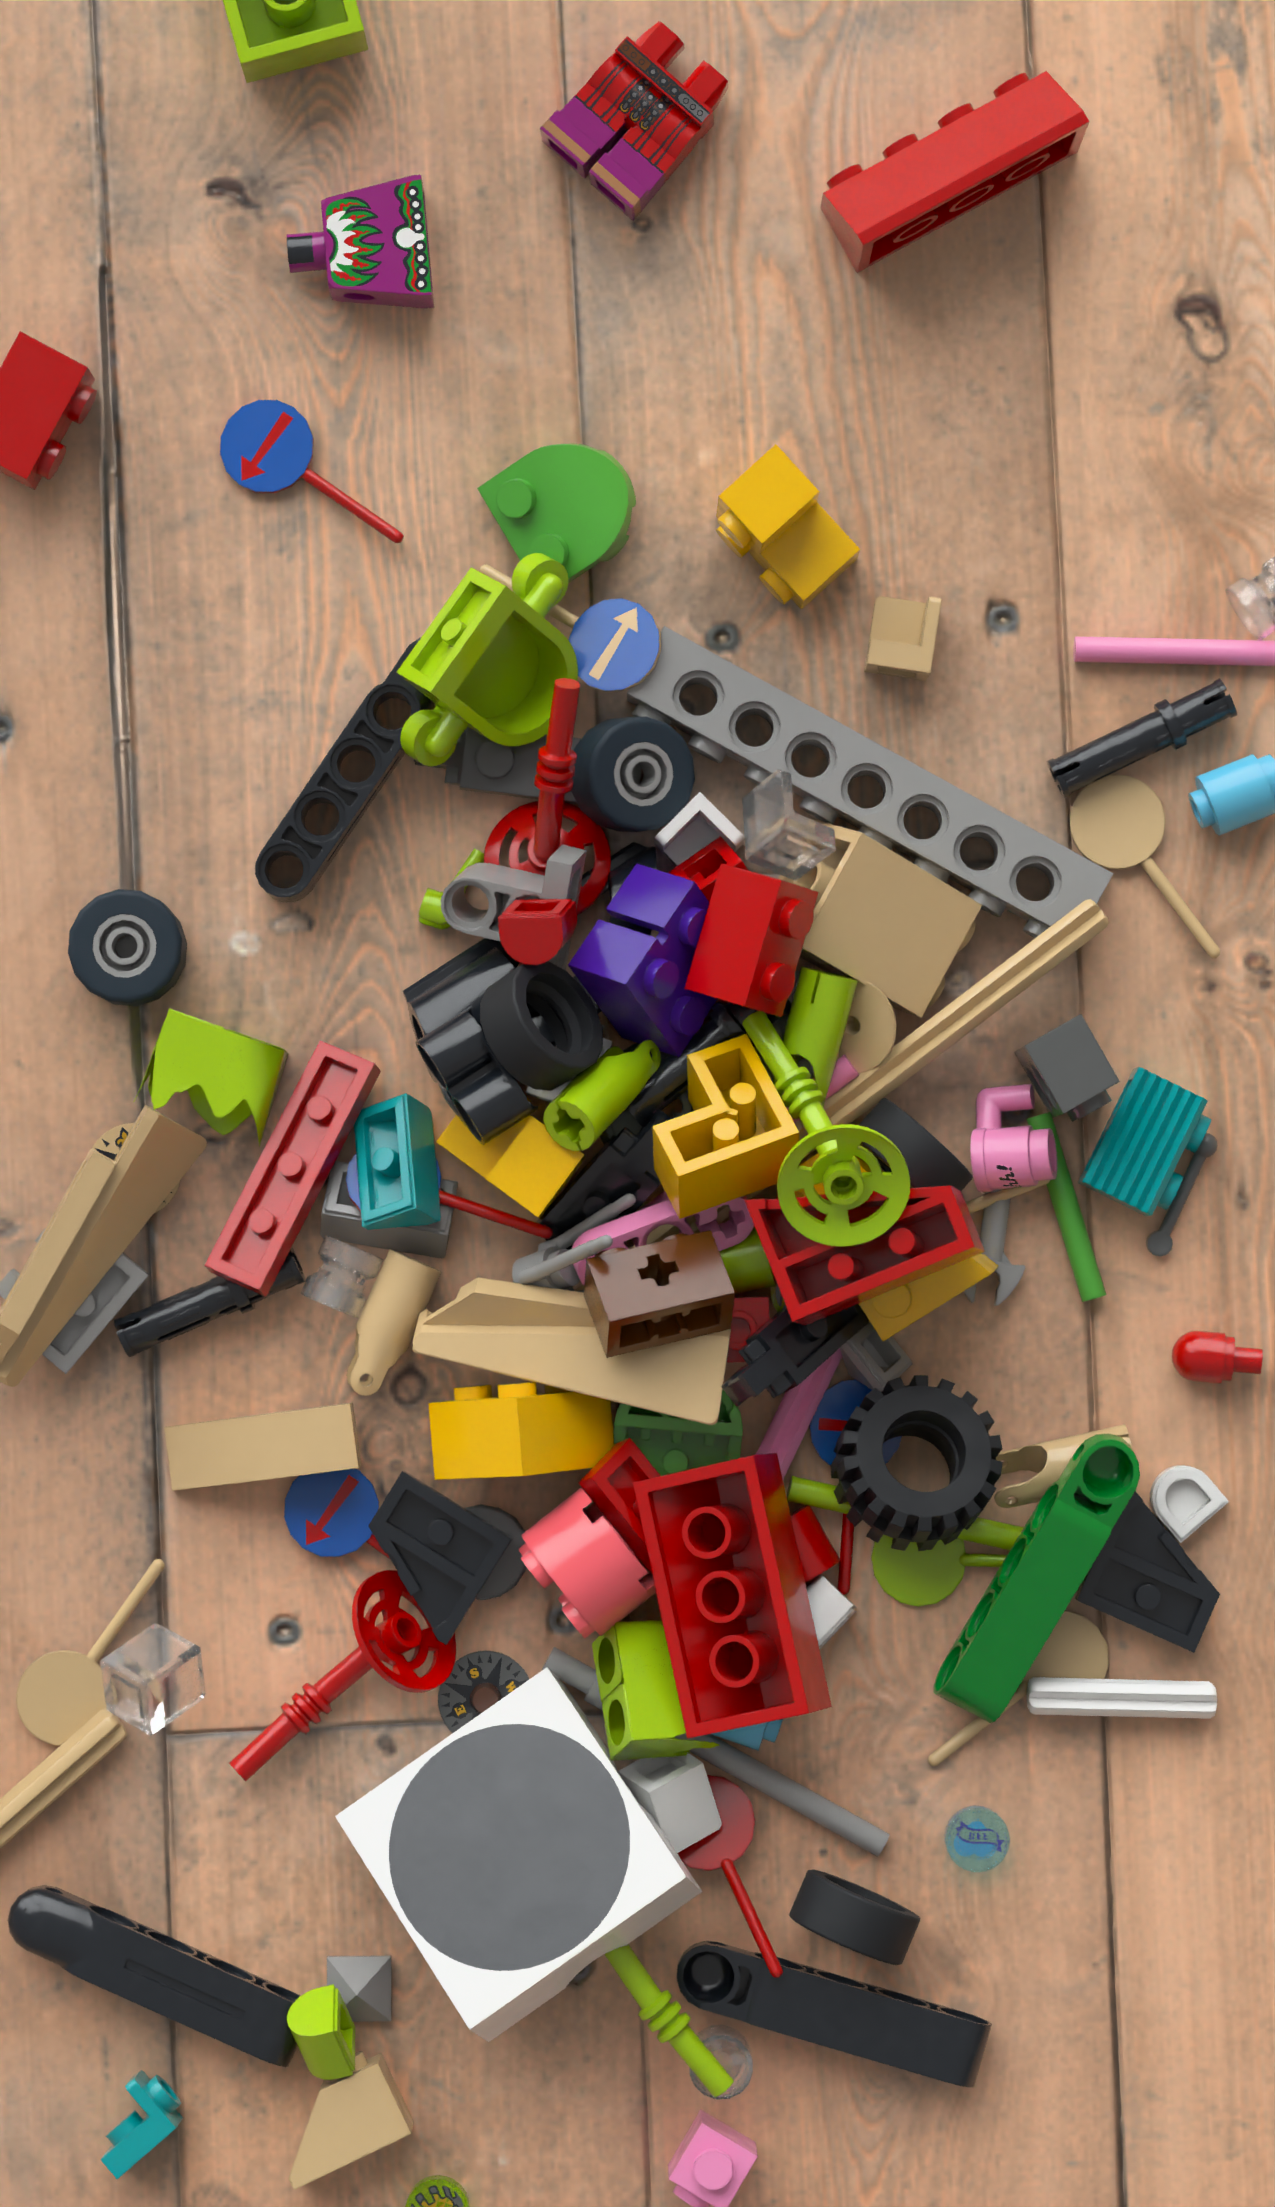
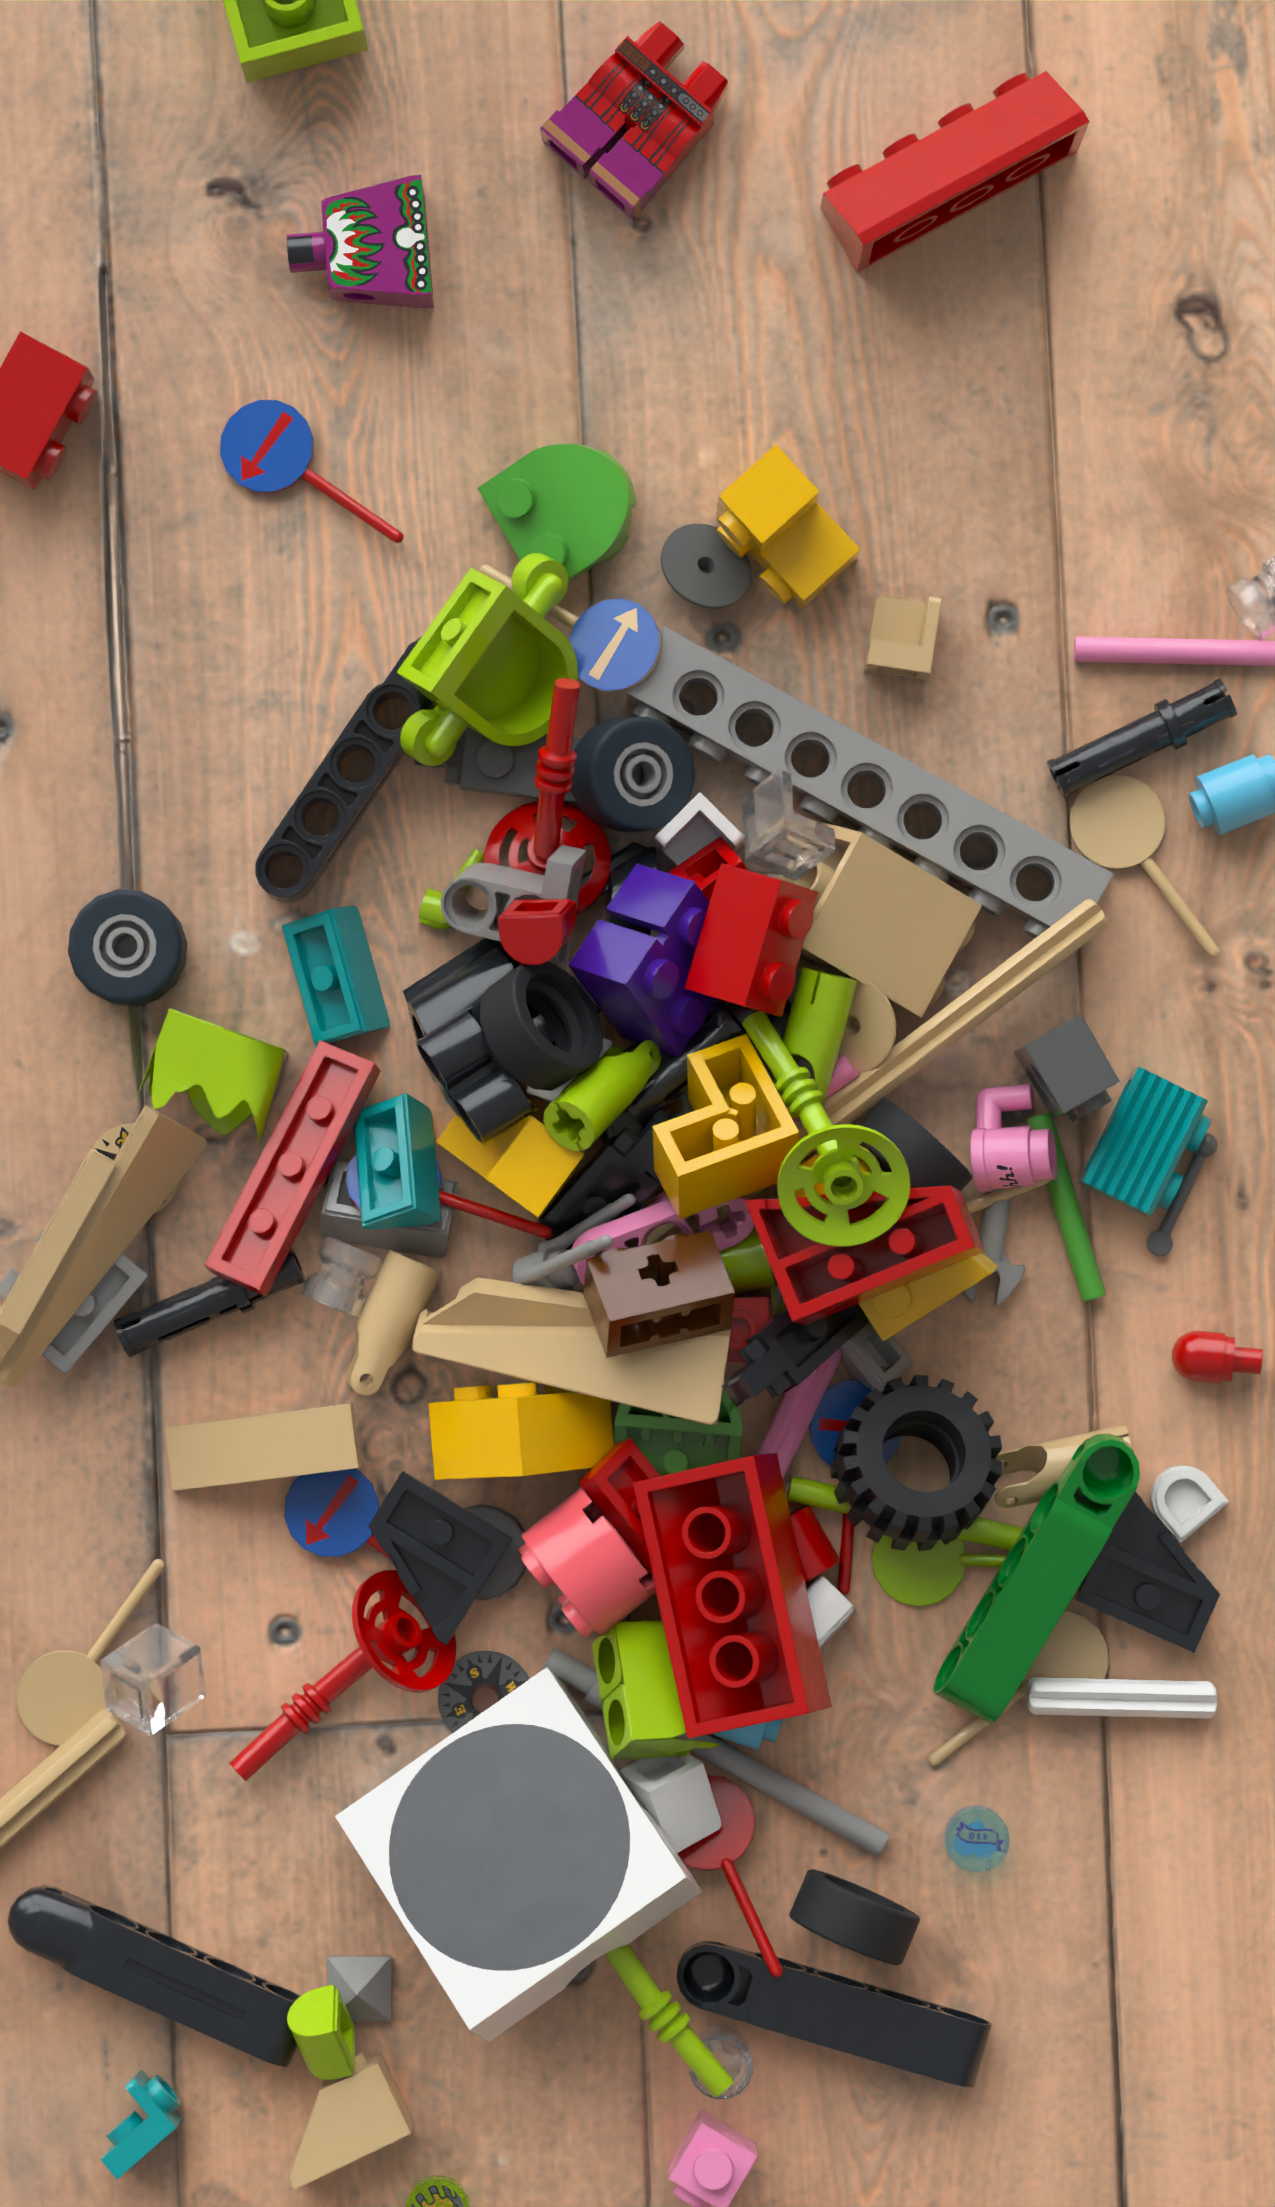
none -> teal slope [282,906,390,1048]
none -> dark grey piece [661,524,752,609]

